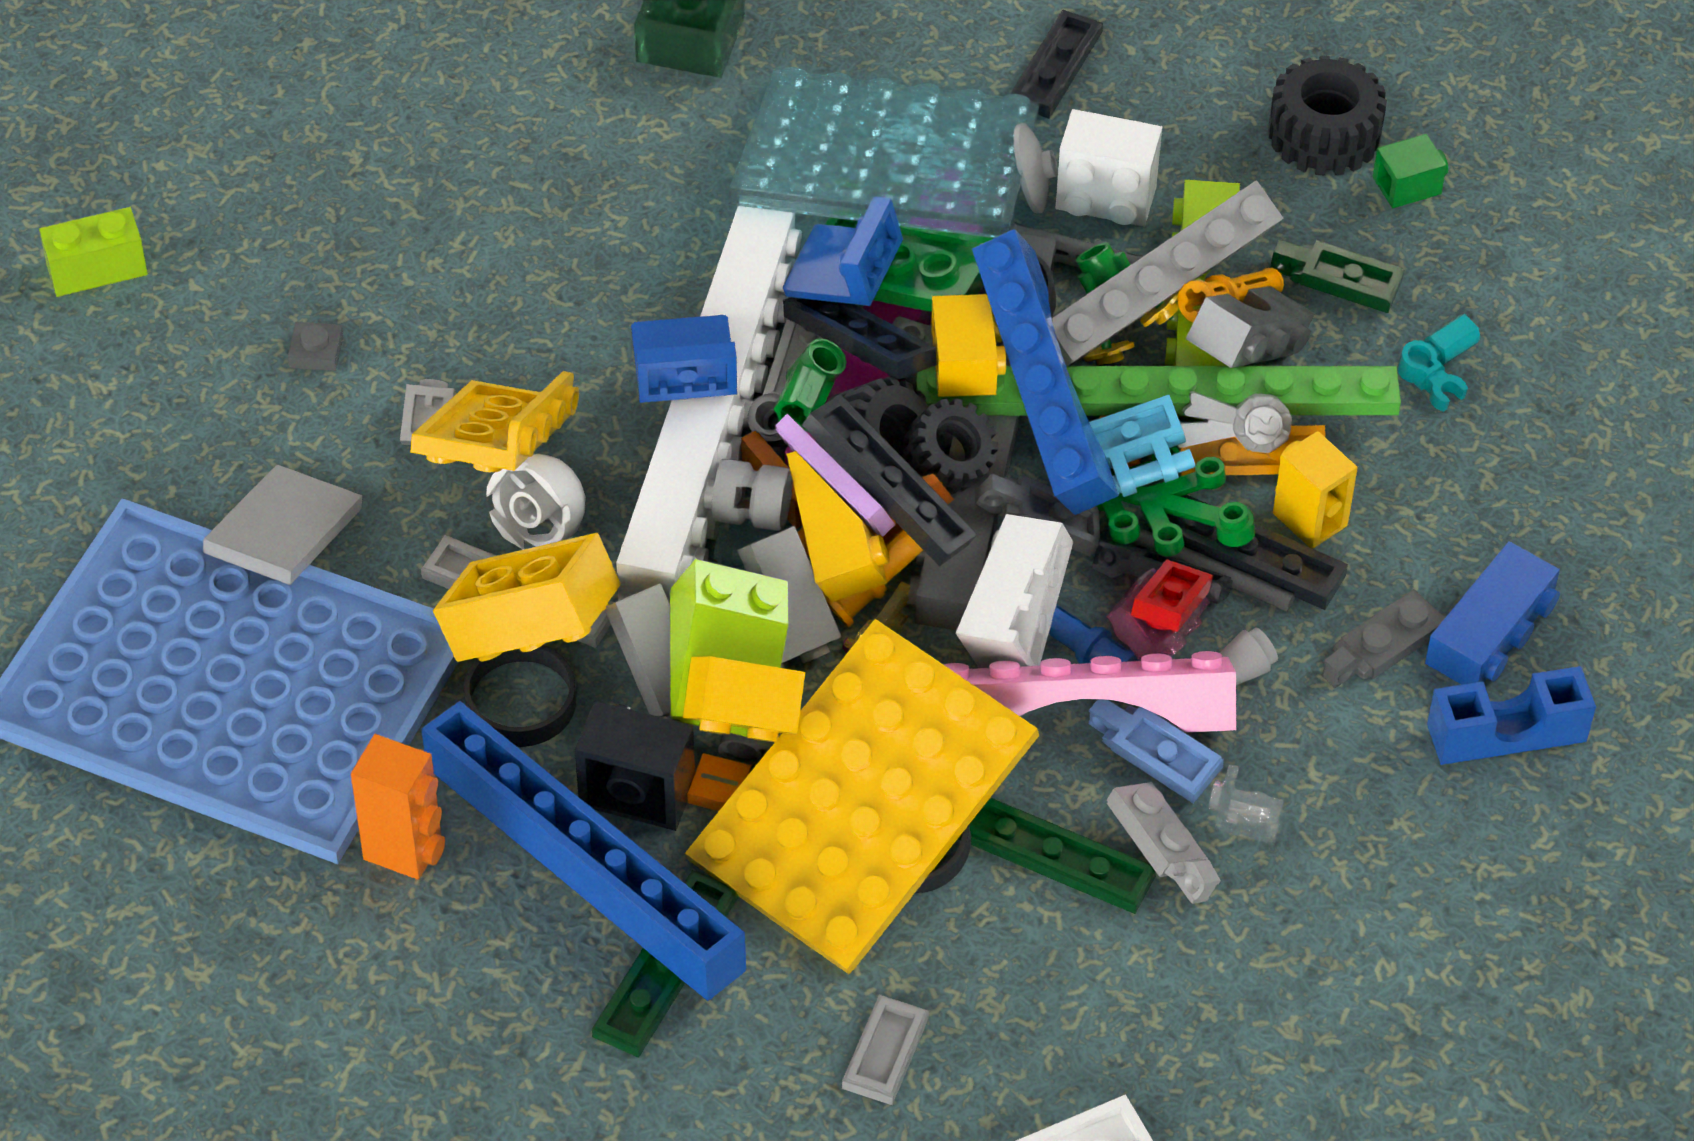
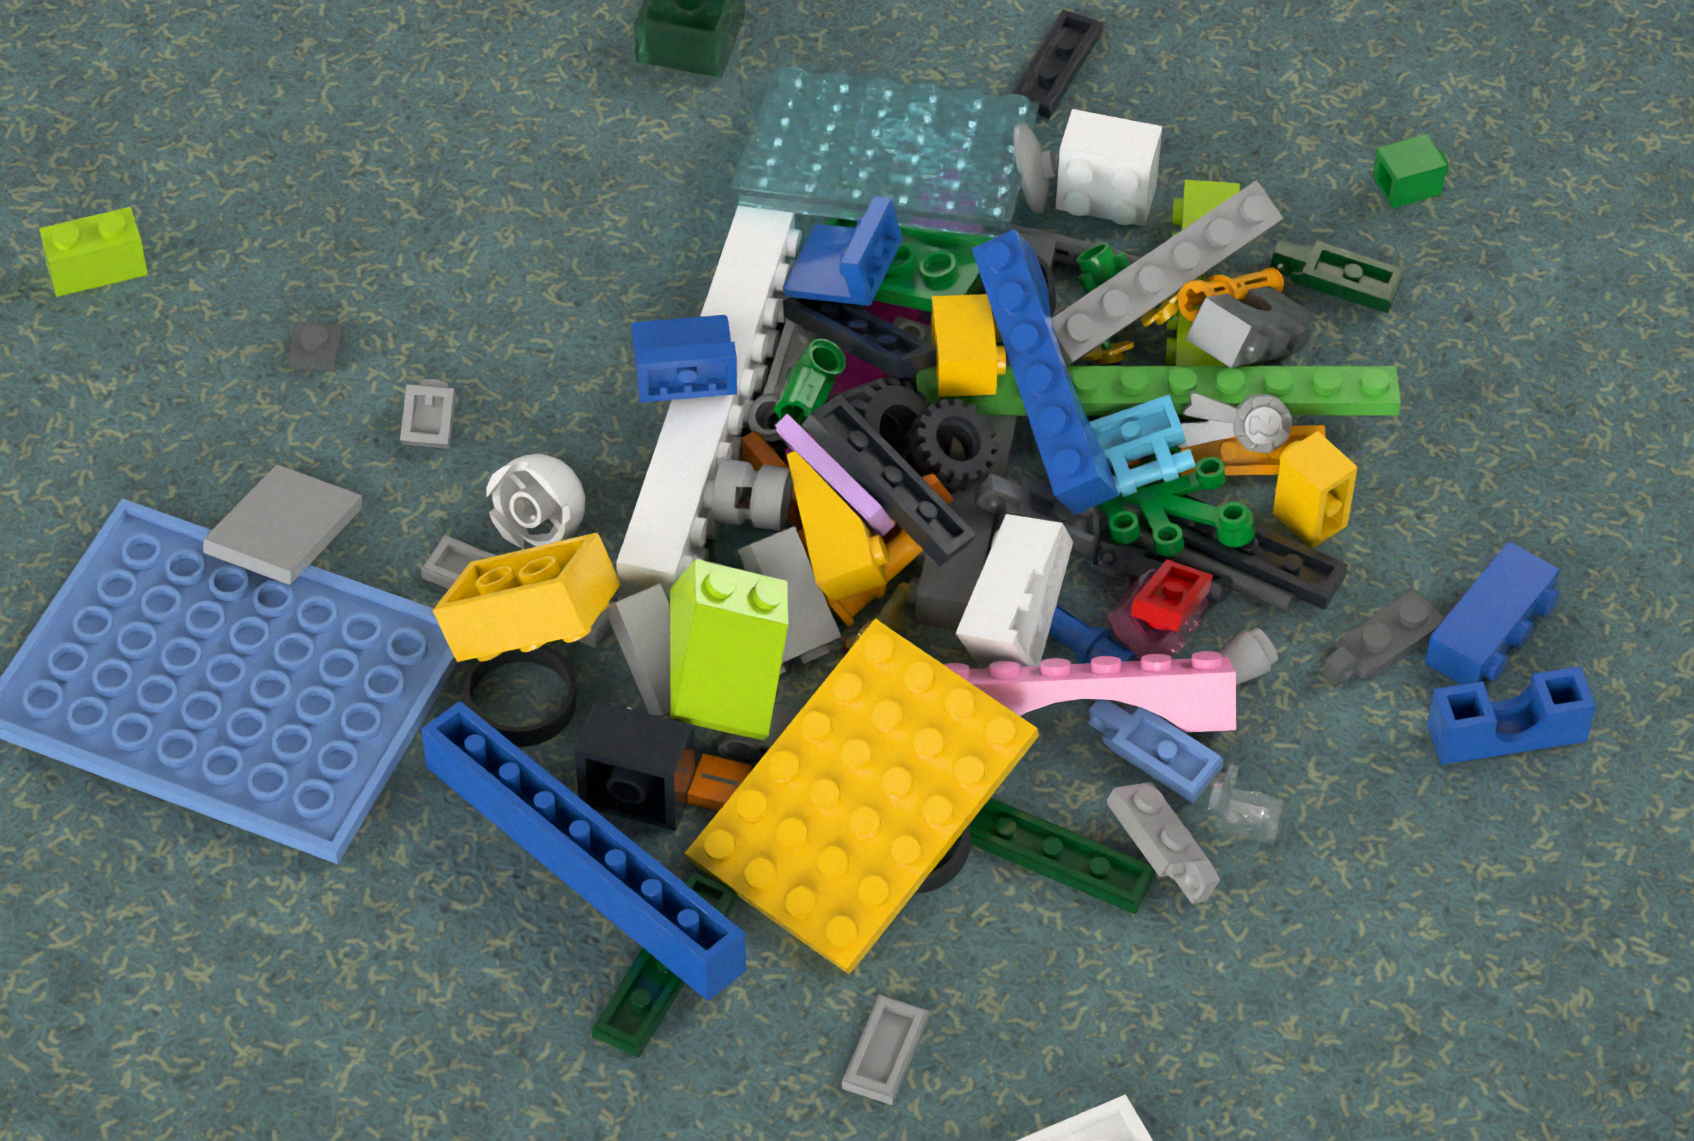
orange brick [351,734,445,880] -> none
yellow bracket [410,371,579,472] -> none
yellow brick [683,656,805,742] -> none
black tyre [1268,56,1387,176] -> none
teal bar [1397,314,1480,412] -> none

